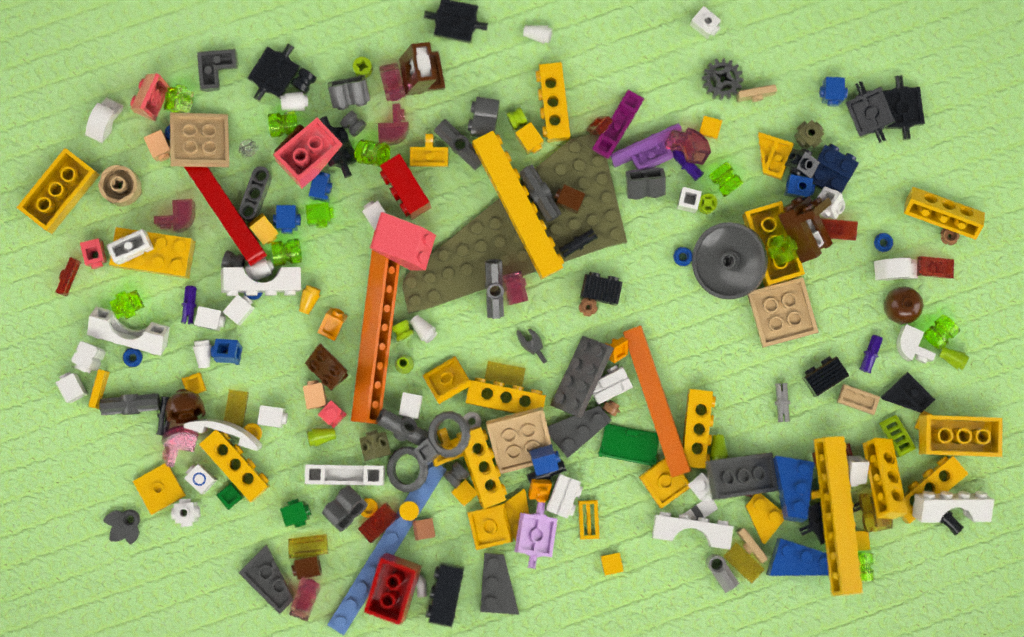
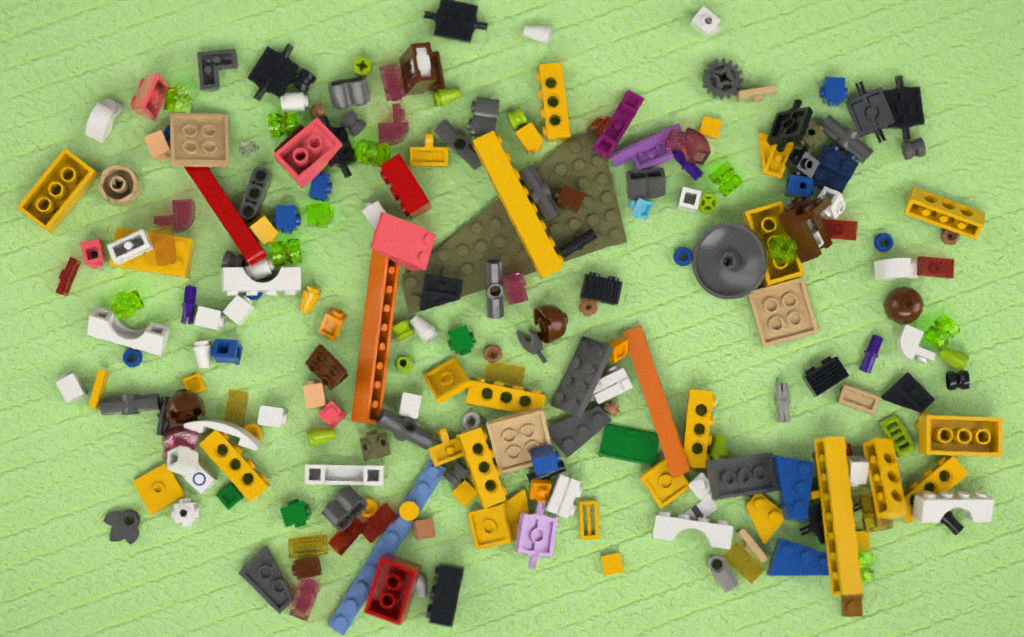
white brick [71,341,106,373] -> none
dark grey bar [387,411,470,492] -> none
dark grey wing [480,553,519,615] -> none
none -> clear yellow tile [152,225,177,266]
none -> white brick [167,446,198,476]
none -> medium nougat plate [310,104,325,121]
none -> clear red plate [328,517,367,556]
none -> black wing [419,274,464,311]
none -> lime cone [432,87,461,107]
none -> green brick [447,325,476,356]
none -> medium nougat plate [483,345,502,364]
none -> reddish brown cylinder [533,304,568,344]
none -> medium azure tile [628,198,654,220]
none -> black plate [766,99,813,152]
none -> dark grey piece [821,115,873,164]
none -> pearl gold bracket [841,593,864,617]
none -> dark grey wheel [901,138,926,160]
none -> black wheel [946,370,970,390]

